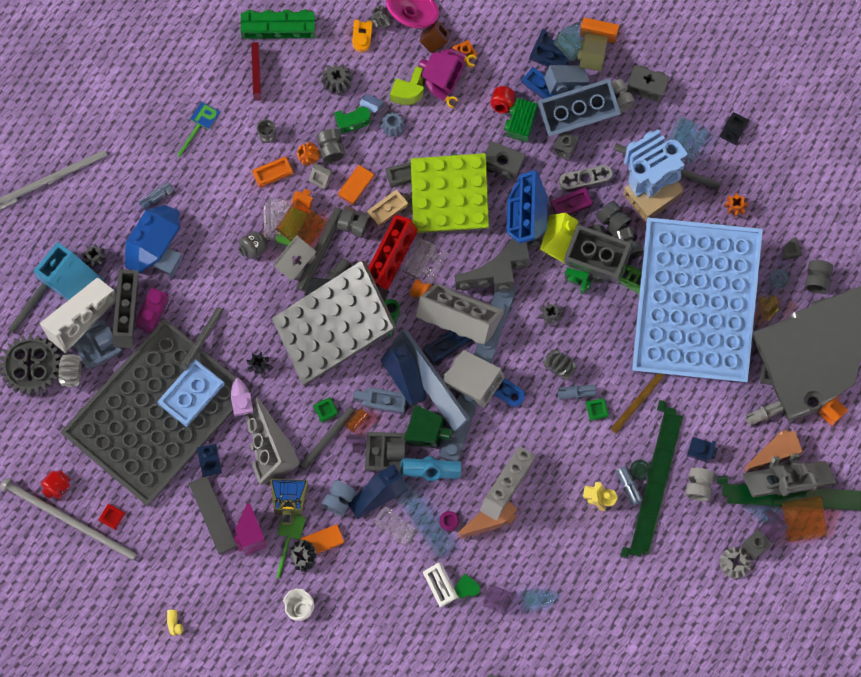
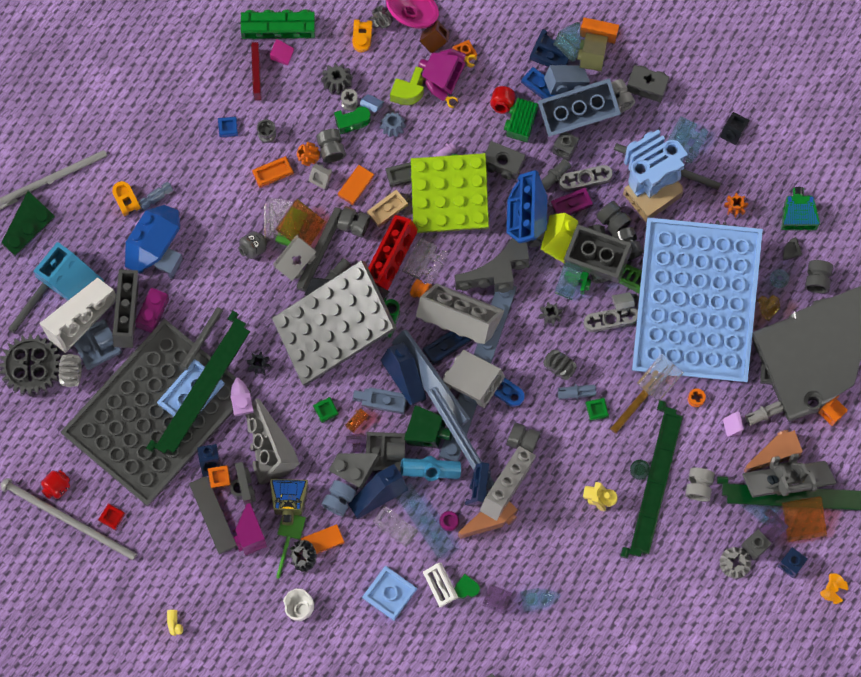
dark grey gear [82,244,107,269] -> none
piece [177,102,220,157] -> none
orange tile [291,189,313,214] -> none
dark grey bar [300,407,355,470] -> none
sand blue axle [616,466,642,505] -> none
dark blue bracket [687,437,718,463] -> none
none -> dark green wing [1,191,55,256]
none -> light orange plate [112,181,141,217]
none -> dark green piece [146,311,250,454]
none -> orange panel [208,465,231,489]
none -> blue tile [218,117,238,137]
none -> dark grey plate [230,462,256,508]
none -> dark pink slope [270,39,294,65]
none -> dark grey wing [328,453,381,489]
none -> light grey bush [341,89,358,111]
none -> light blue tile [362,565,417,621]
none -> sand blue axle [428,387,494,490]
none -> lavender pin [432,143,457,157]
none -> dark blue wing [465,462,491,506]
none -> dark grey wheel [506,422,541,453]
none -> dark grey pin [541,159,571,192]
none -> clear light blue tile [555,262,583,300]
none -> light grey beam [583,307,638,332]
none -> light grey tile [612,292,635,310]
none -> clear panel [637,354,684,401]
none -> orange bush [688,388,706,407]
none -> lavender slope [723,412,744,437]
none -> dark blue brick [777,547,808,578]
none -> green torso [781,187,820,230]
none -> light orange piece [820,573,848,604]

